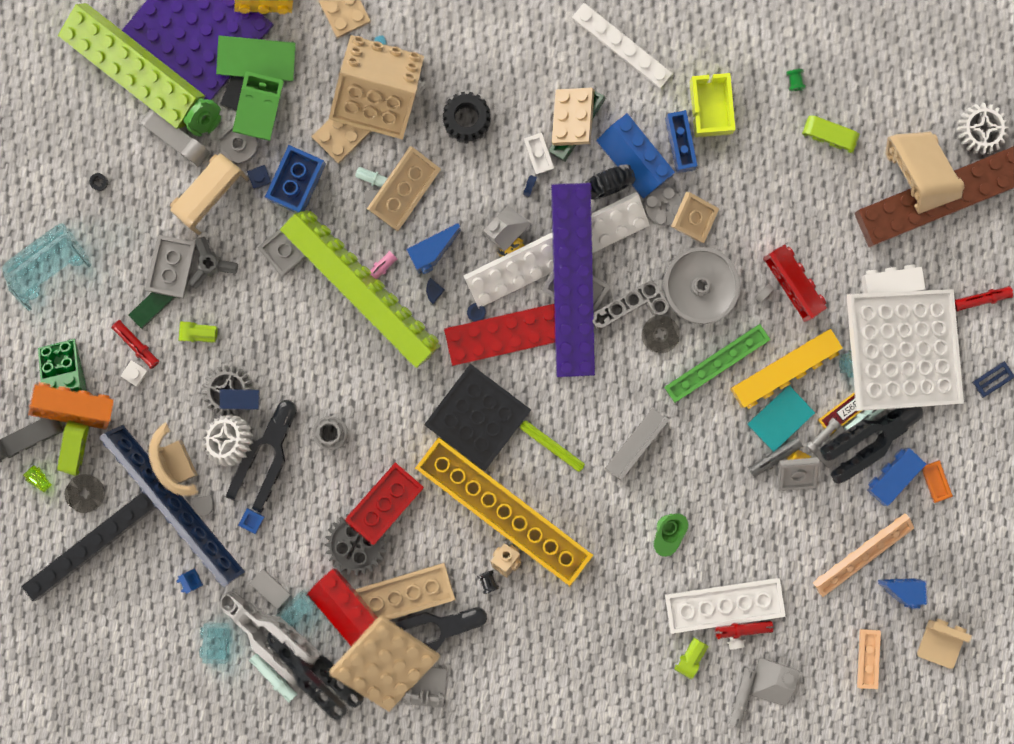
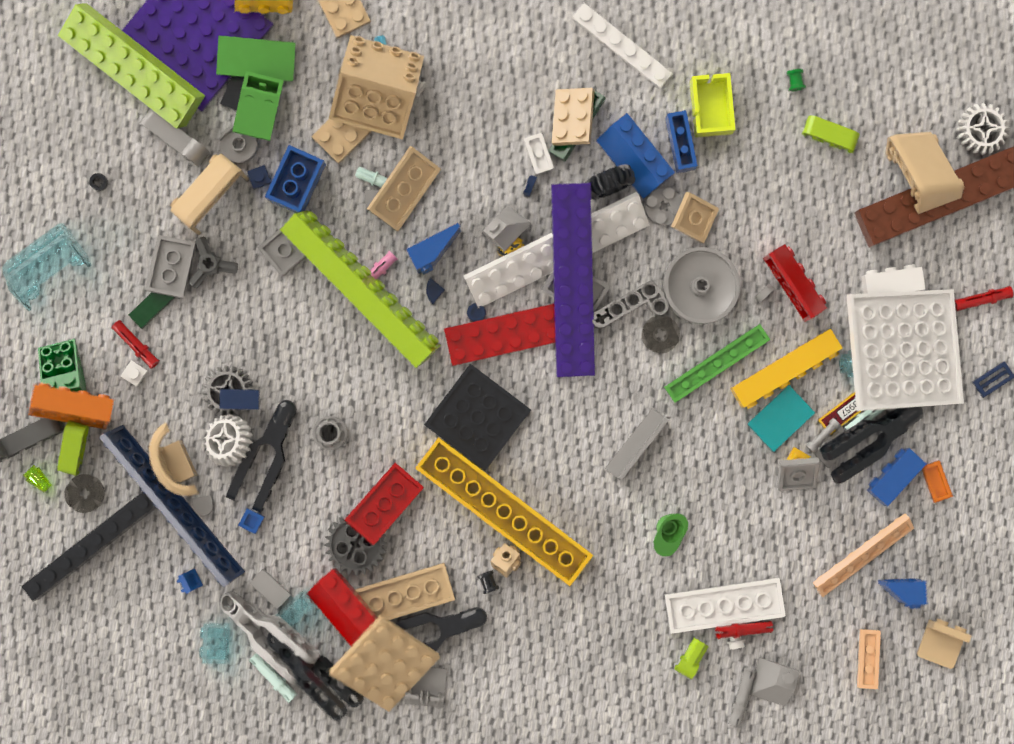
lime piece [178,321,218,343] -> none
bright green plate [183,98,221,136] -> none
black tyre [443,92,491,143] -> none
lime axle [520,420,585,472] -> none
dark grey pin [748,437,803,478] -> none

